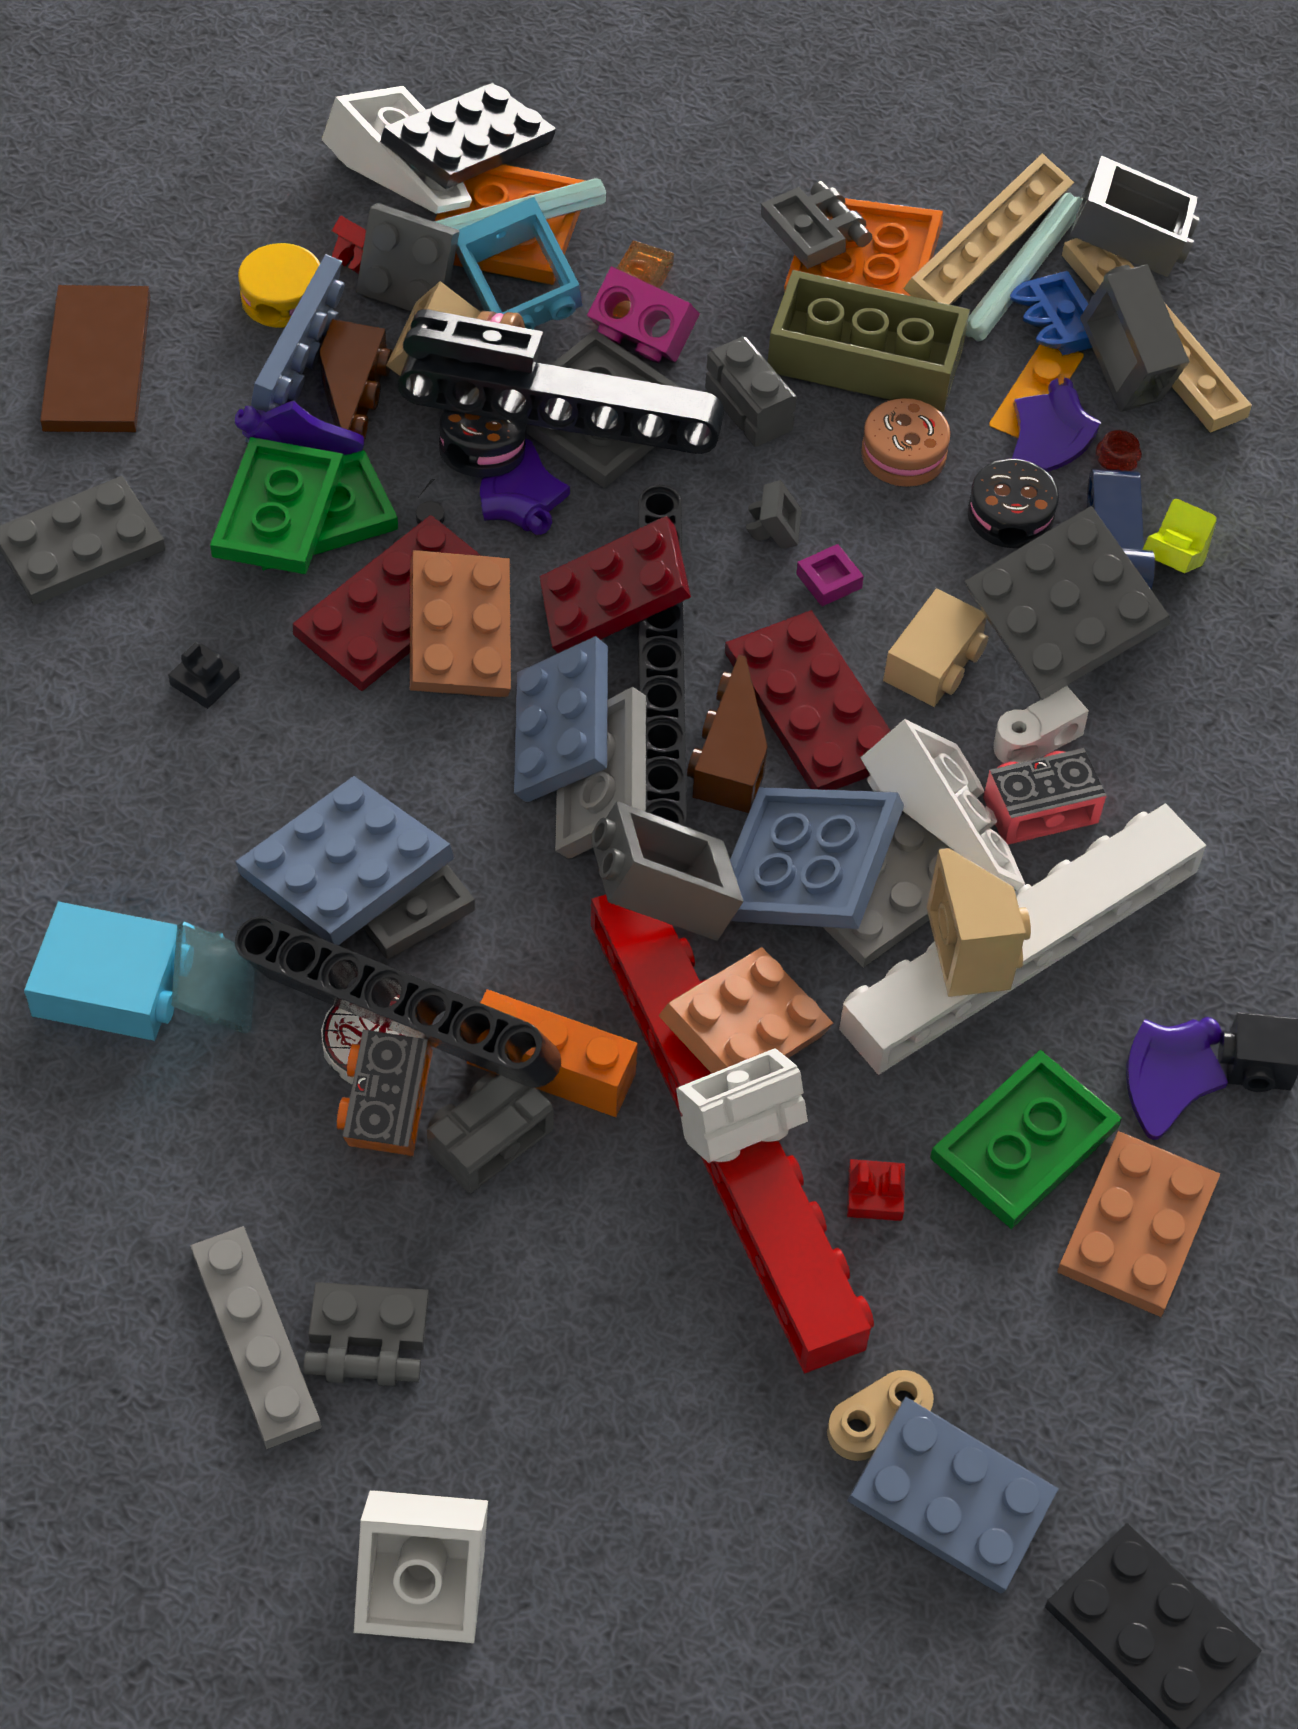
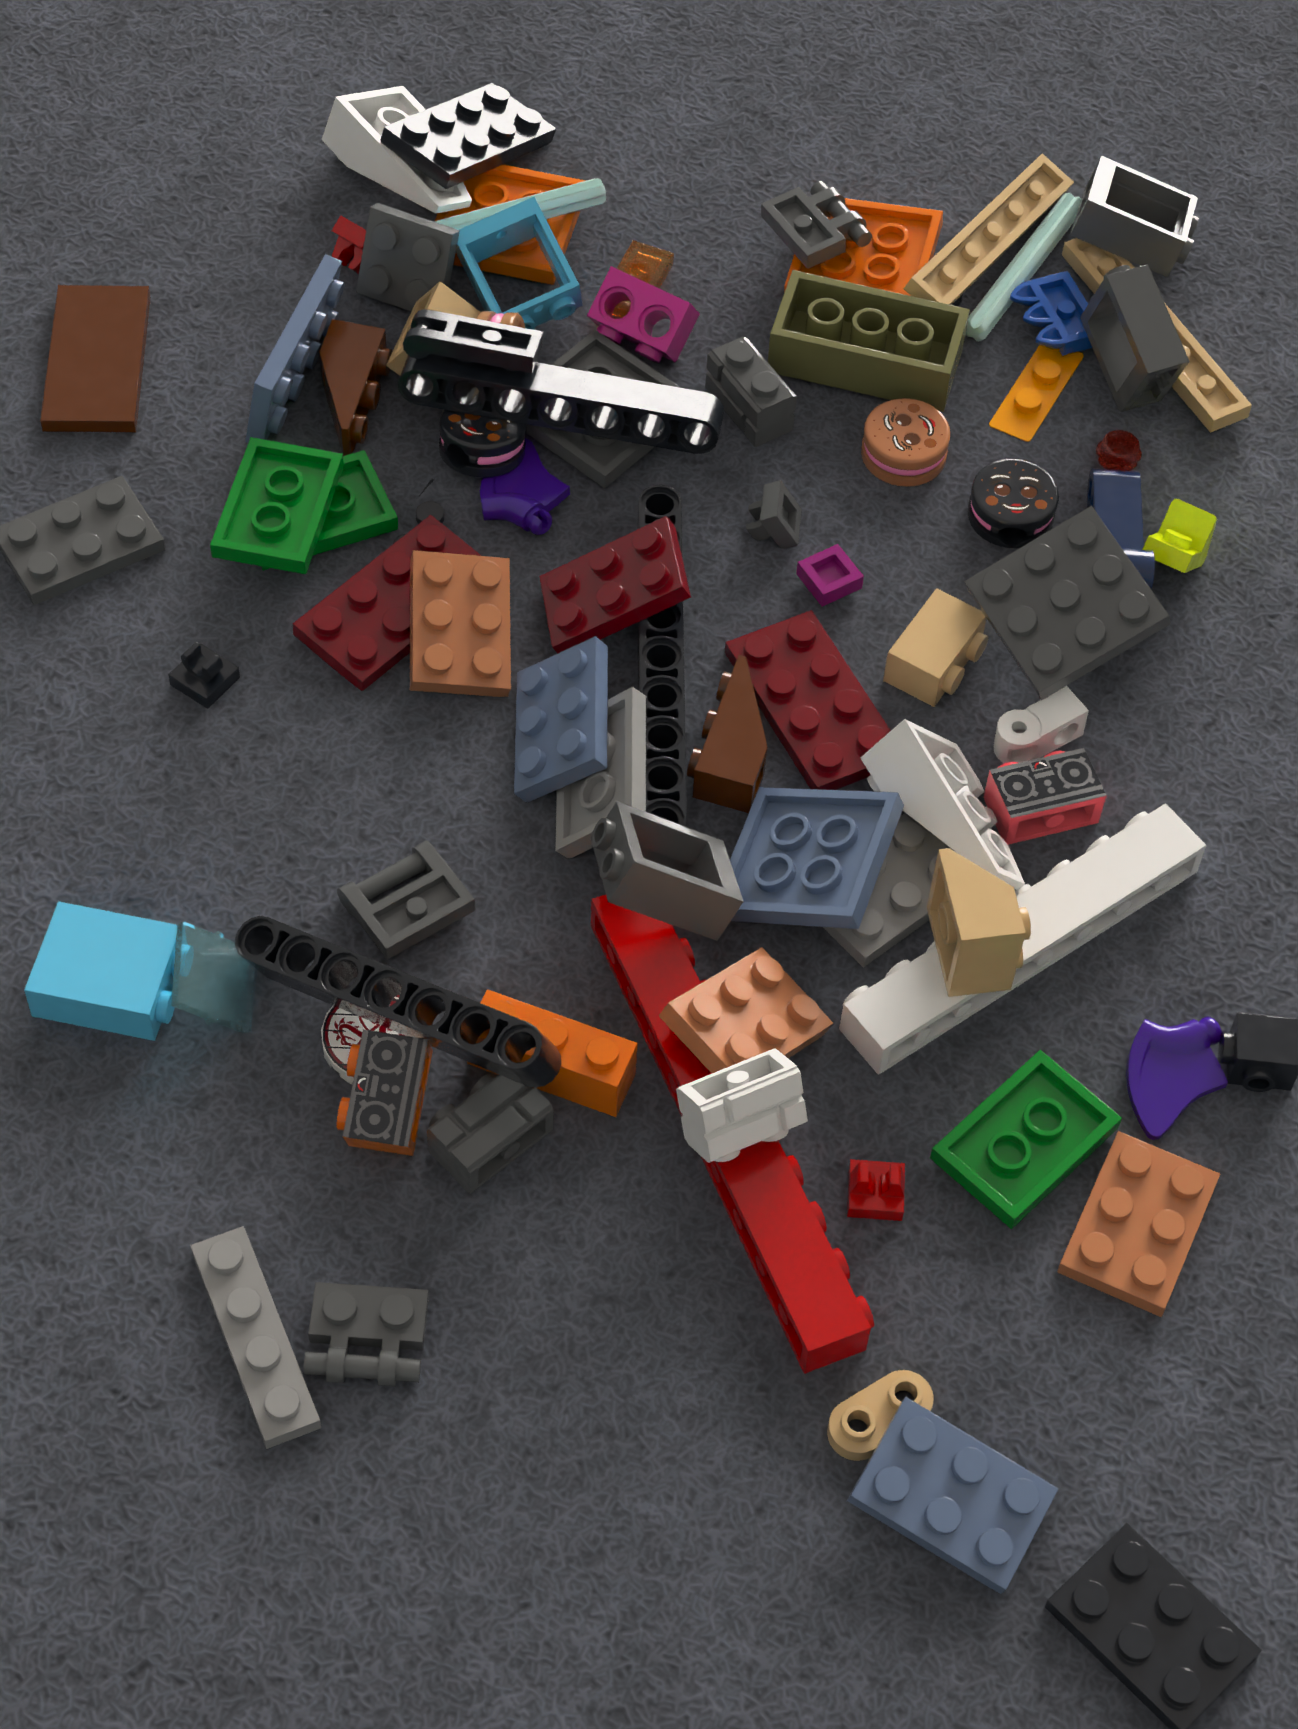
dark purple arm [235,400,364,456] -> none
sand blue plate [235,776,454,945] -> none
yellow head [238,243,320,328] -> none
white slope [354,1490,488,1643] -> none
dark purple arm [1012,377,1101,472] -> none

